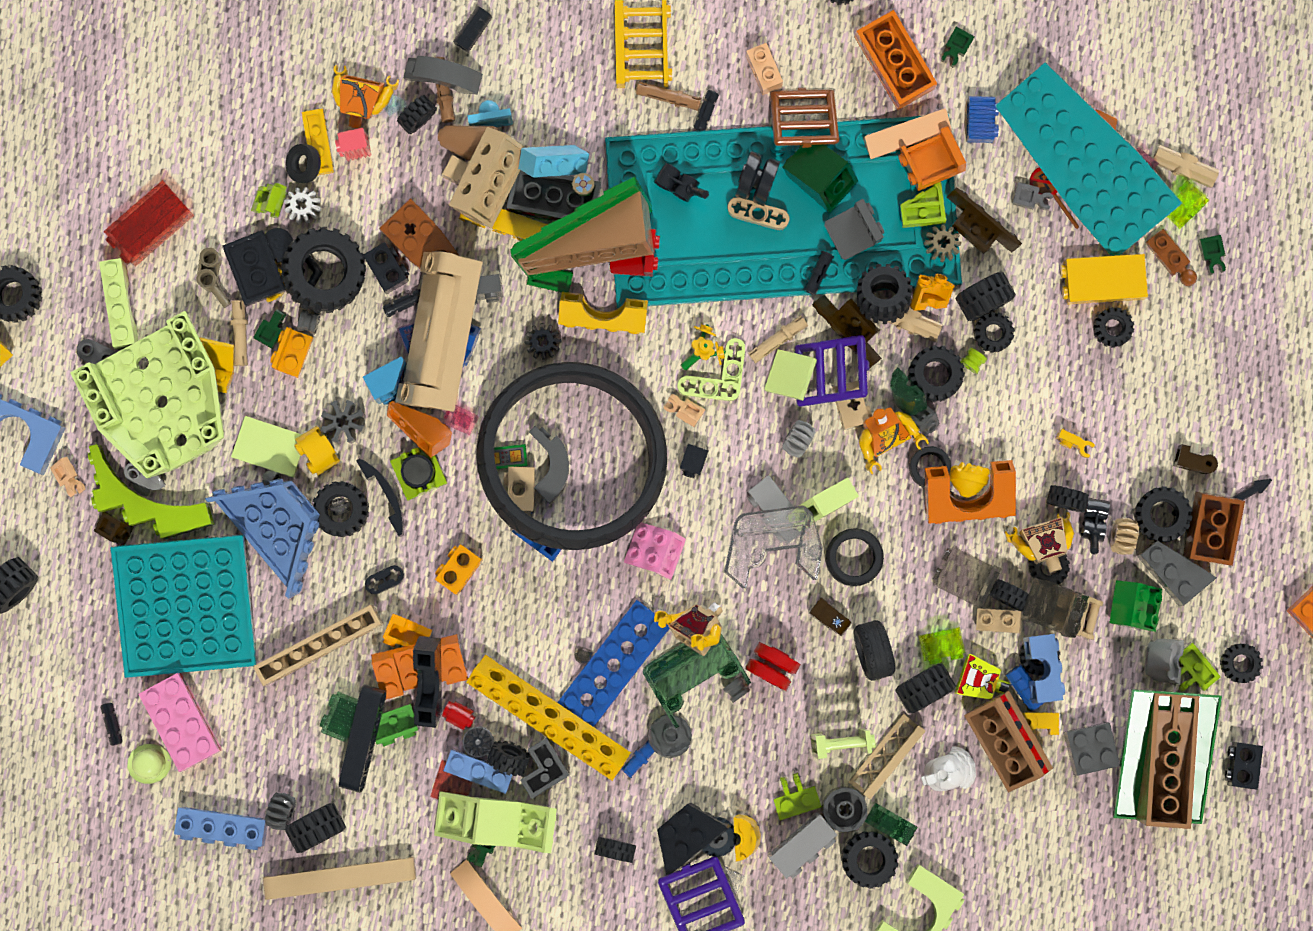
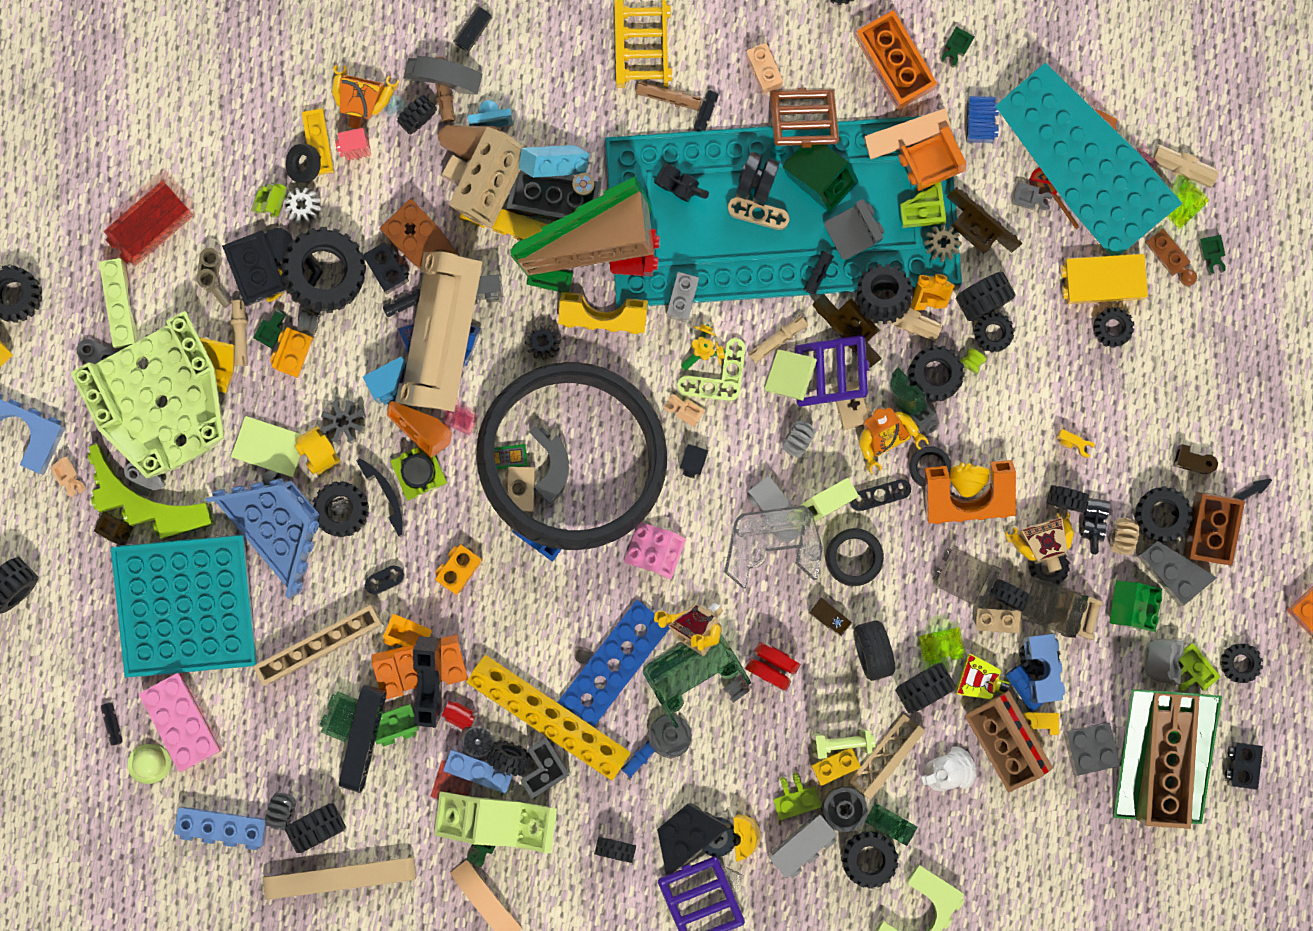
none -> light grey brick [667,272,699,323]
none -> yellow brick [810,748,861,786]
none -> black beam [849,479,911,512]

